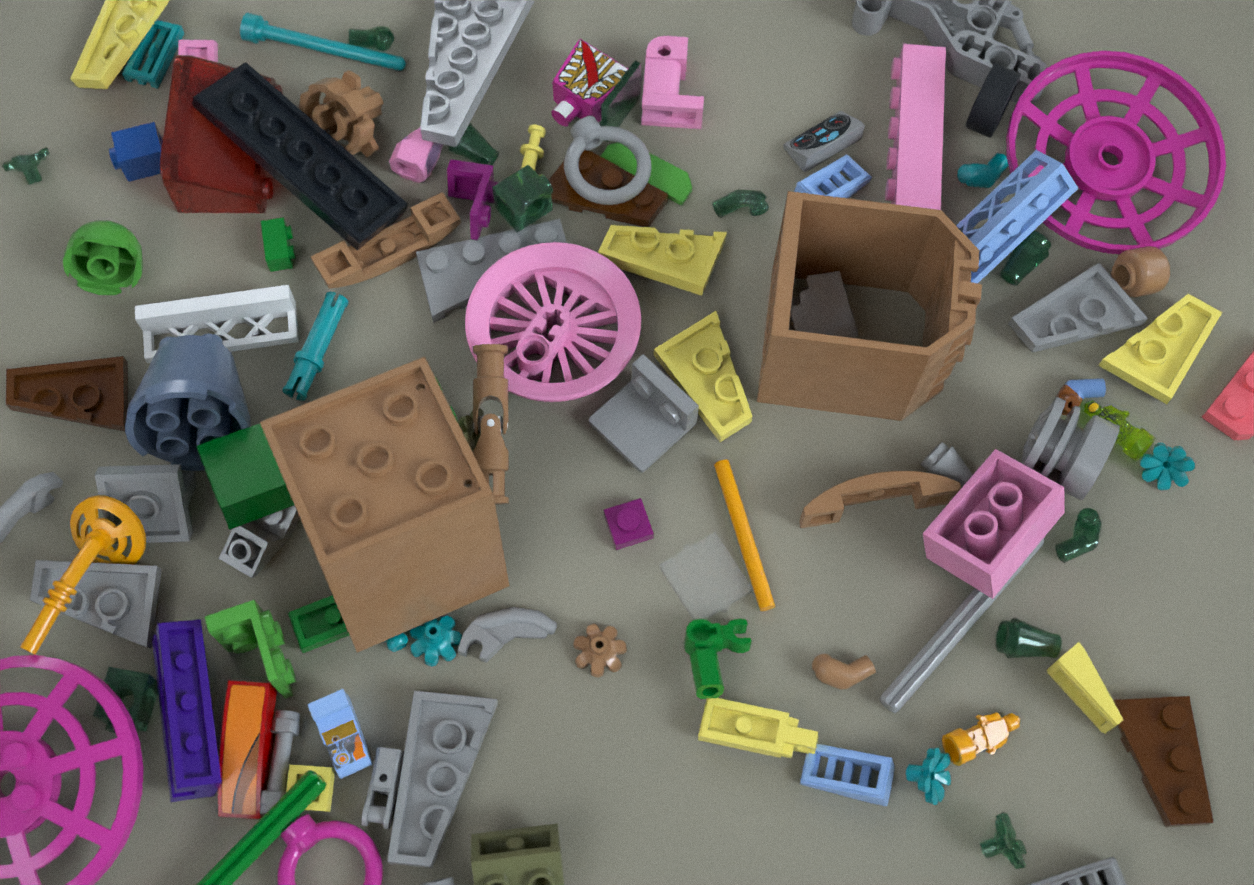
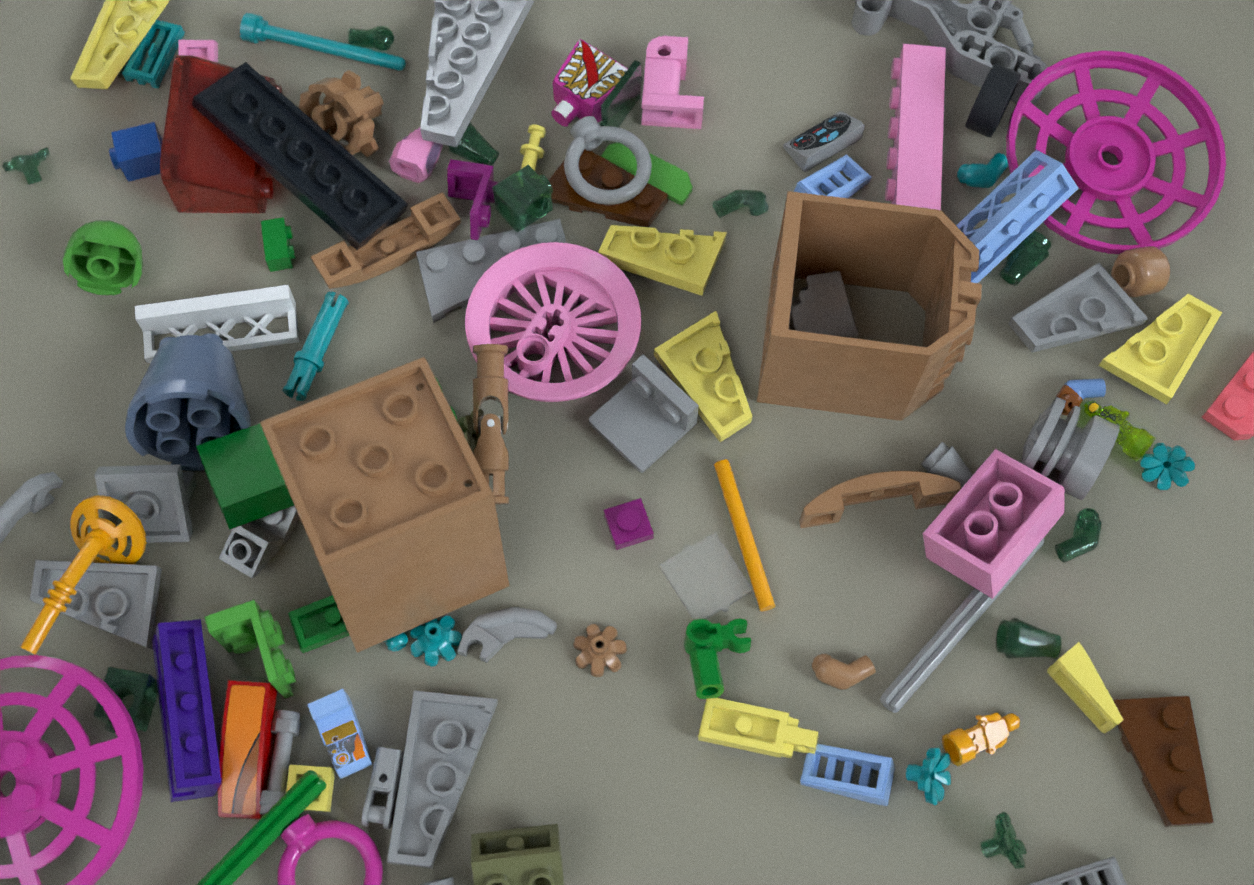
reddish brown wing [6,356,128,432] -> none

